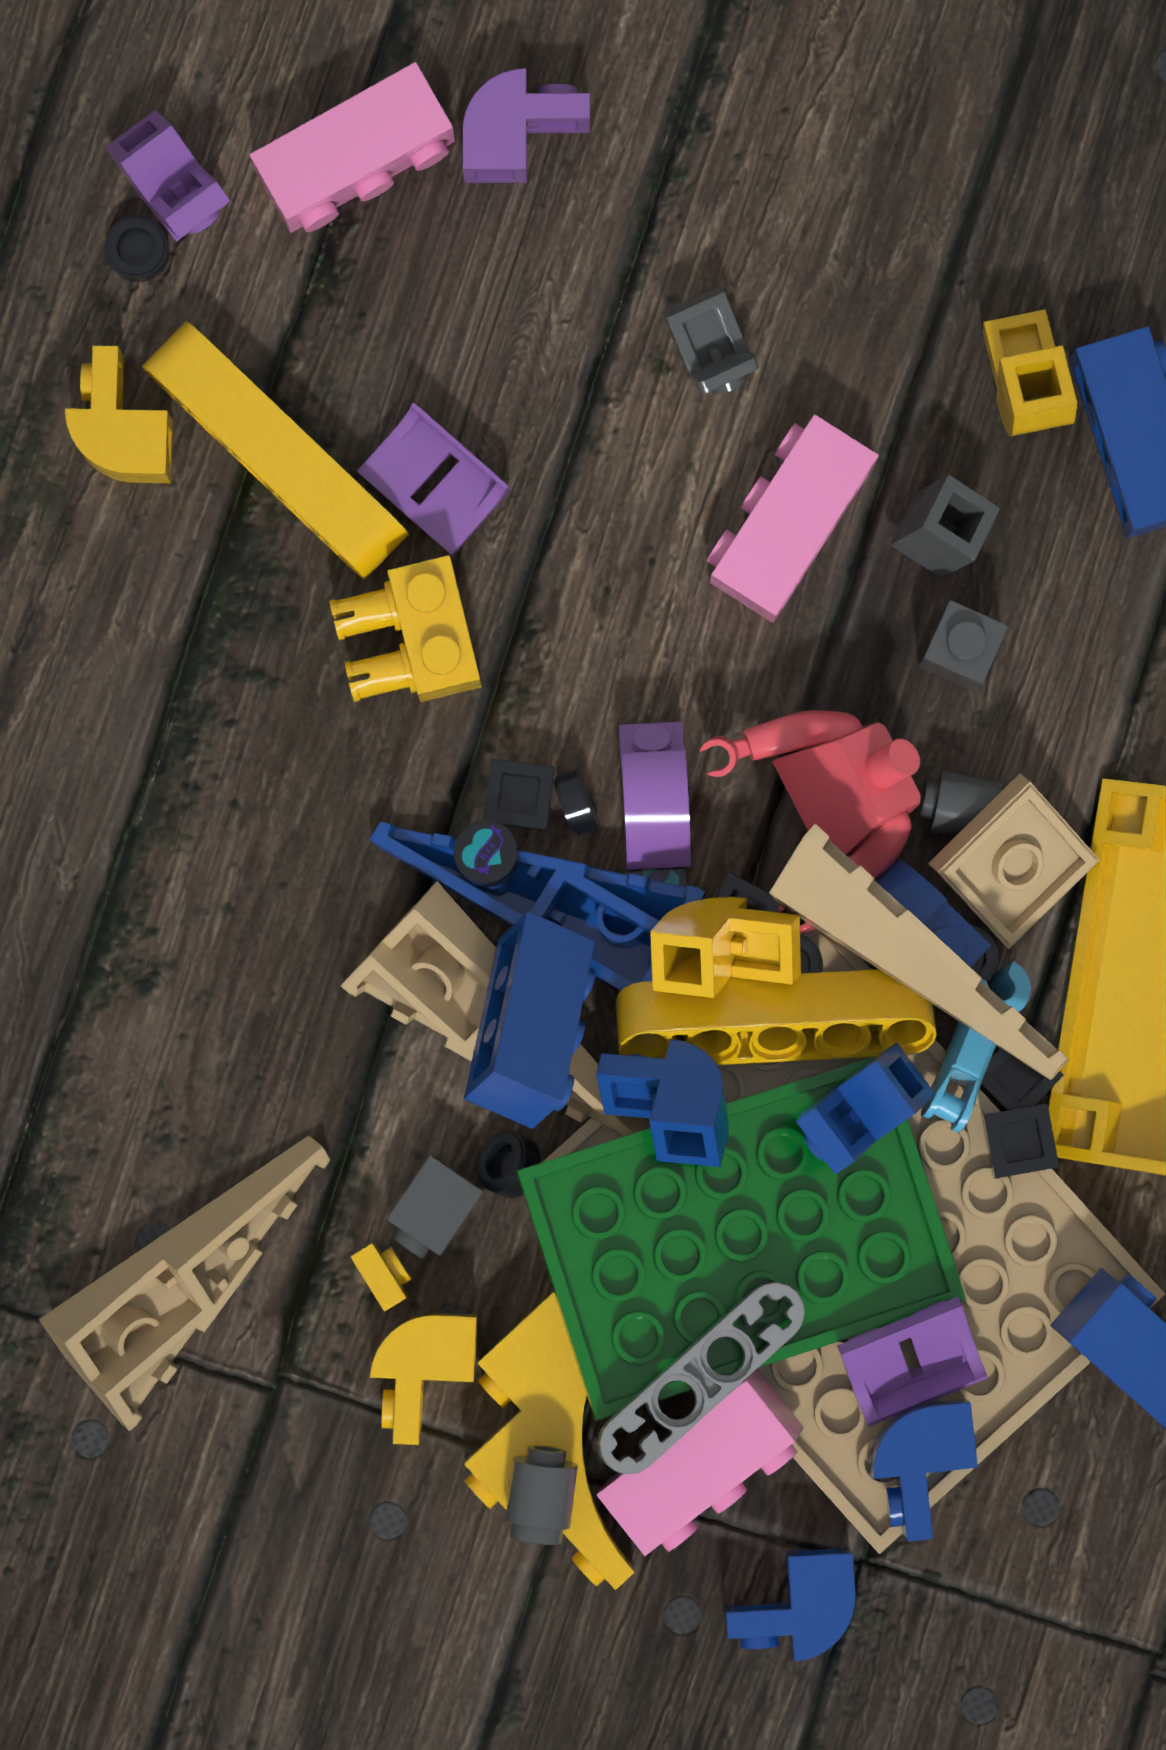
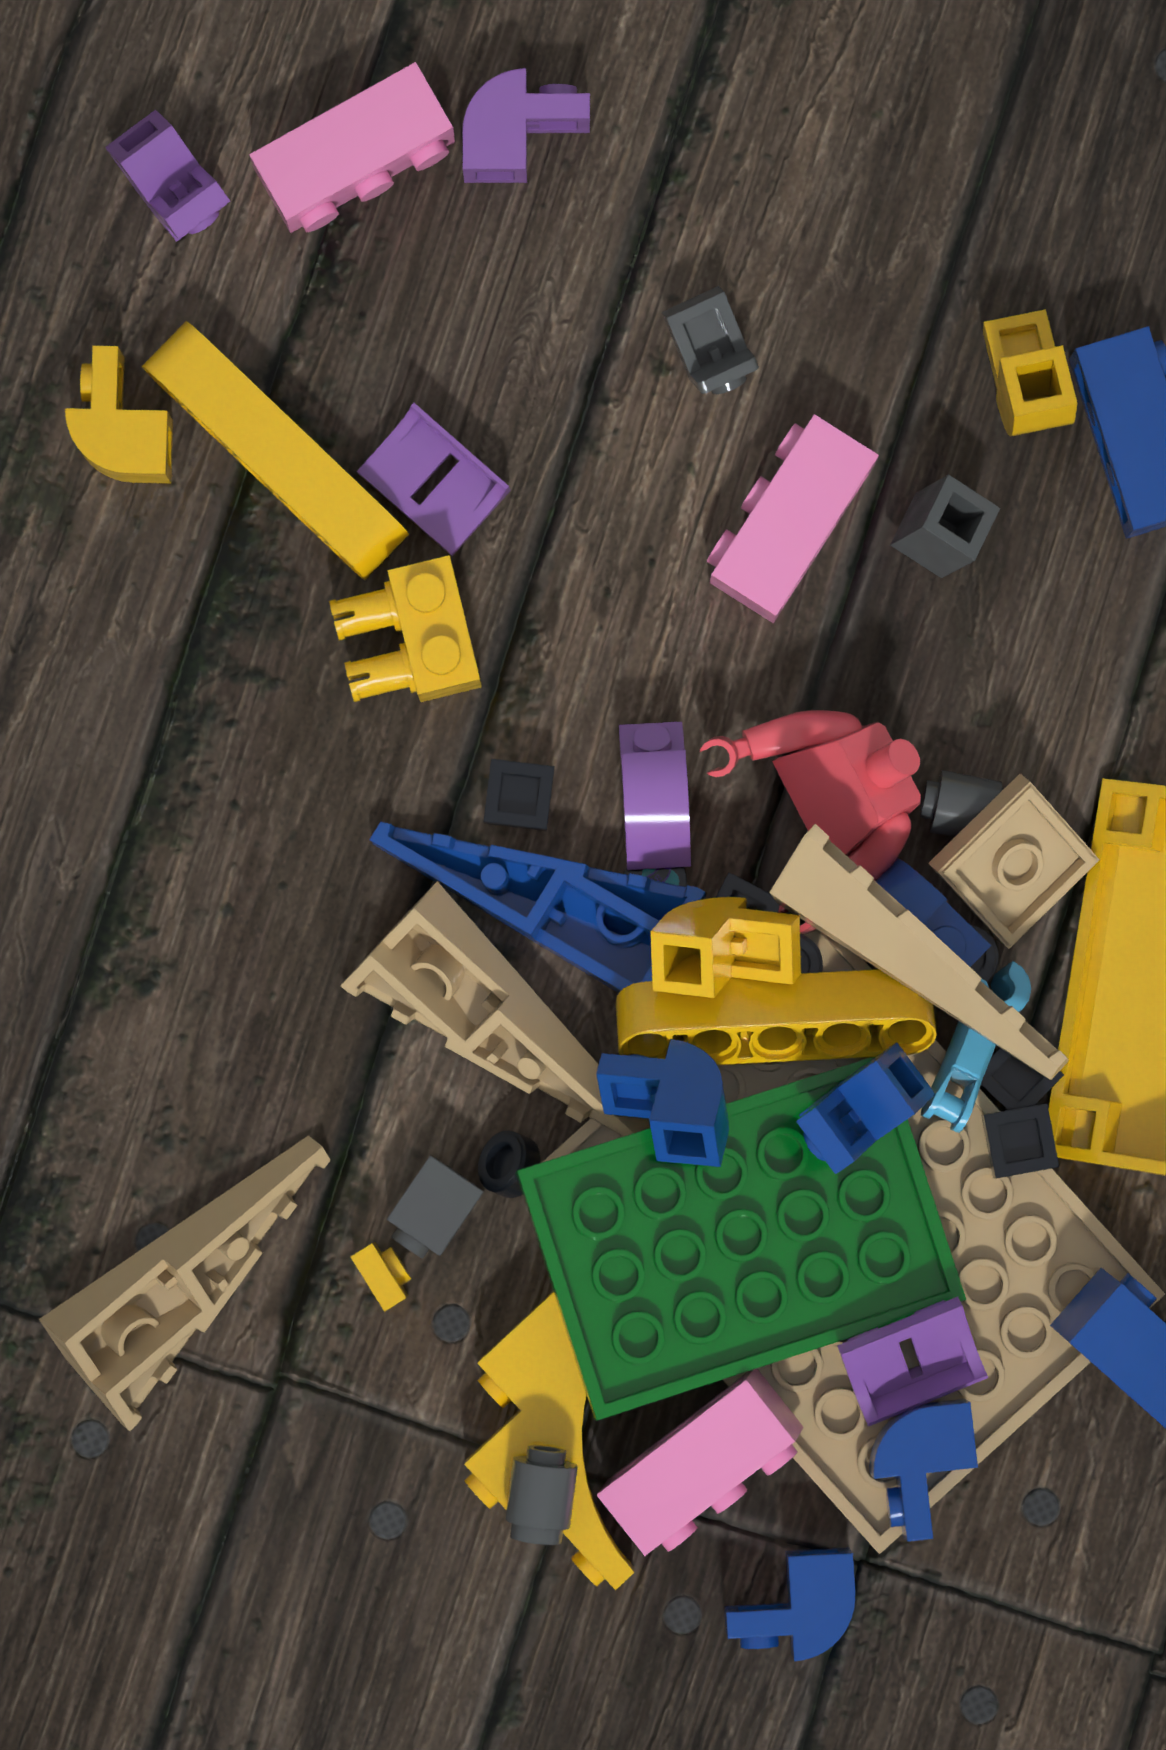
black tile [105,216,170,282] -> none
yellow brick [370,1313,478,1445] -> none
black tile [454,820,520,887] -> none
blue brick [464,911,595,1129] -> none
black tile [554,768,600,836] -> none
light grey beam [597,1282,805,1475] -> none
dark grey brick [918,600,1009,692] -> none

